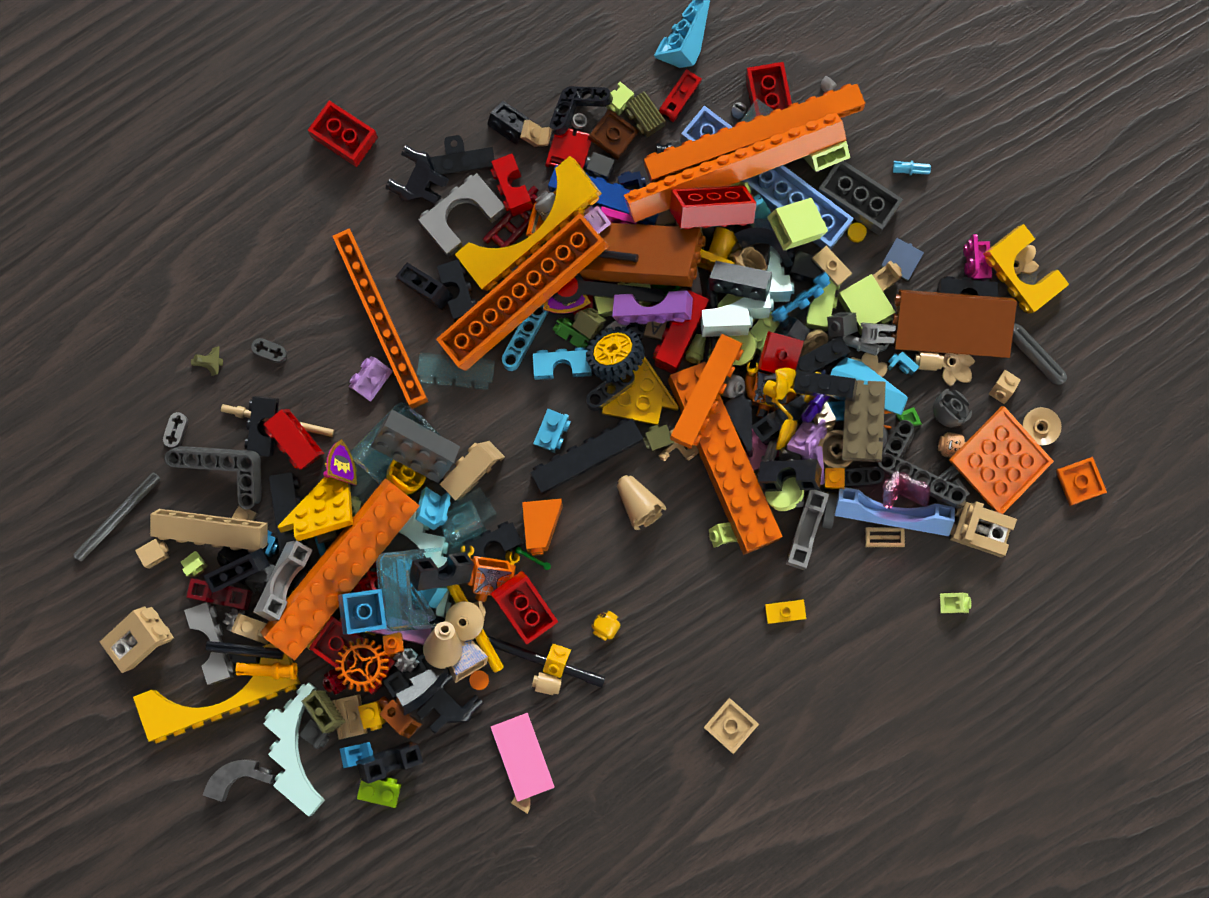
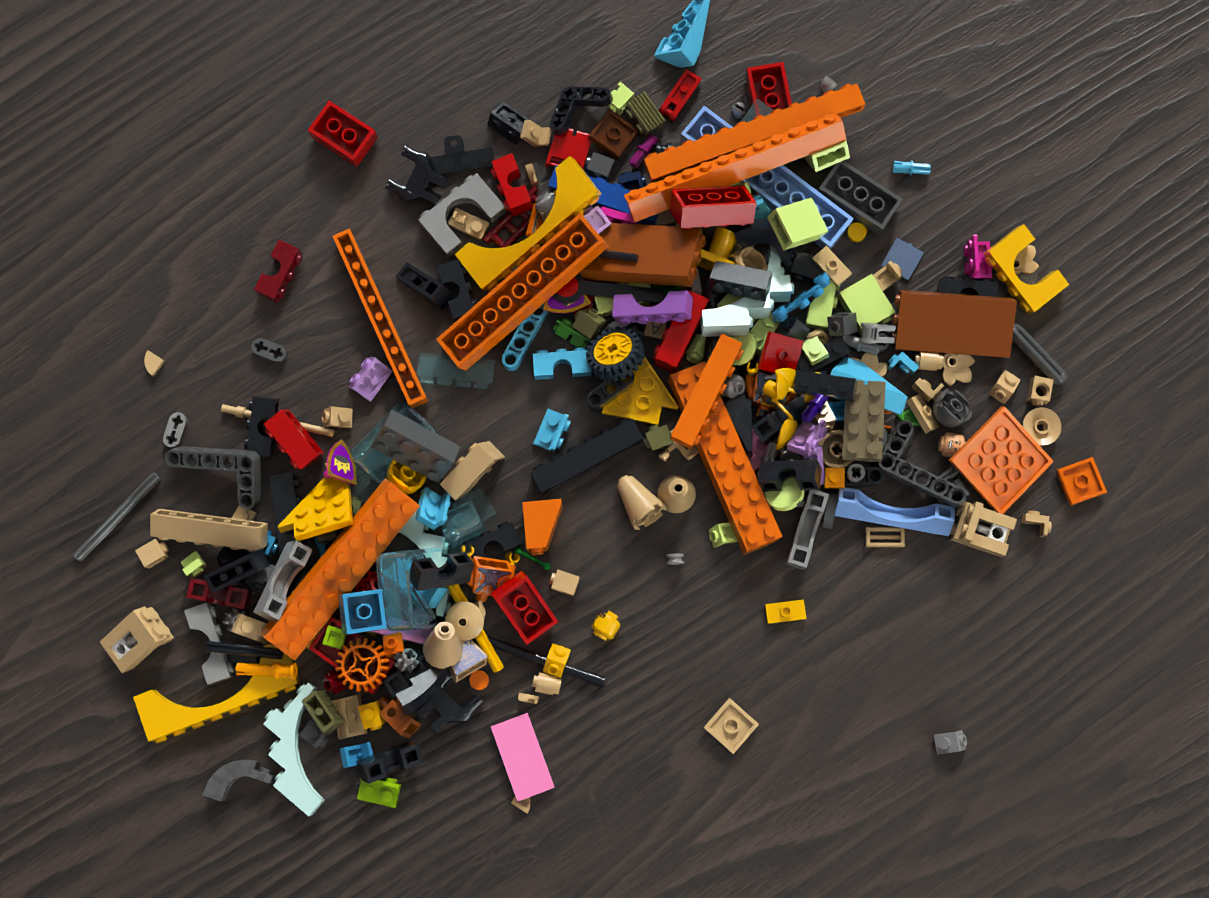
olive piece [191,347,223,376] -> none
light grey hinge [571,113,587,129] -> none
clear pink bracket [882,471,930,509] -> none
yellowish green bracket [940,593,971,613] -> none
none -> tan tile [144,350,165,377]
none -> dark red arch [254,239,303,303]
none -> tan bracket [321,406,353,429]
none -> lime tile [323,625,347,650]
none -> tan plate [448,208,490,241]
none -> tan tile [518,693,539,704]
none -> tan tile [525,164,539,187]
none -> tan brick [549,569,580,597]
none -> magenta axle [629,134,659,168]
none -> tan cone [658,475,696,513]
none -> light grey bush [667,554,684,565]
none -> yellowish green bracket [801,336,829,366]
none -> light grey bush [846,464,865,482]
none -> tan plate [907,394,940,434]
none -> tan bracket [911,378,944,403]
none -> light grey bracket [934,730,967,755]
none -> tan bracket [1021,511,1052,537]
none -> tan brick [1026,376,1054,407]

